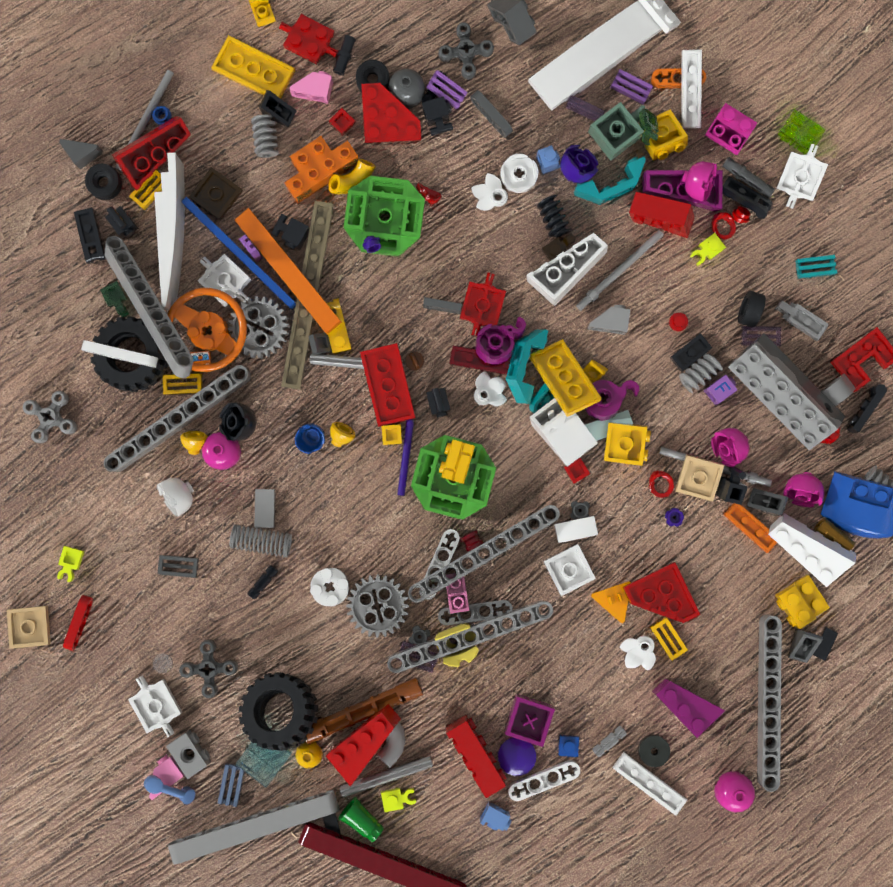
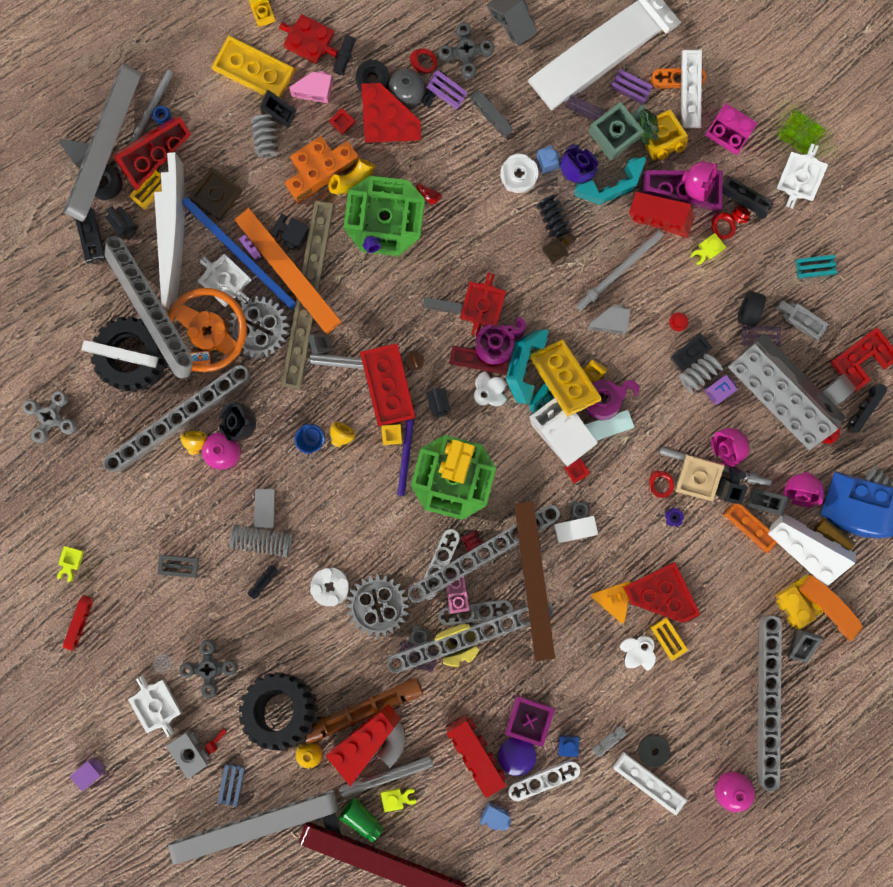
tan plate [7,606,51,649] -> none
clear green plate [100,281,129,317] -> none
medium blue bar [144,775,195,804] -> none
bright pink slope [149,754,184,800] -> none
white cylinder [156,478,194,517] -> none
yellow tile [163,373,203,395] -> none
clear light blue slope [236,743,292,787] -> none
yellow plate [325,298,352,354] -> none
black brick [422,96,453,136] -> none
white plate [471,173,508,211] -> none
white wedge [527,233,608,306] -> none
white plate [543,544,596,596] -> none
yellow plate [604,422,651,466] -> none
magenta wedge [652,678,725,738] -> none
dark grey pin [722,157,775,199] -> none
black window [813,627,838,661] -> none
none -> light grey beam [63,63,141,222]
none -> medium lavender brick [70,757,106,791]
none -> red hand [205,728,227,754]
none -> red piece [410,48,437,74]
none -> reddish brown tile [514,501,555,661]
none -> orange slope [799,575,863,641]

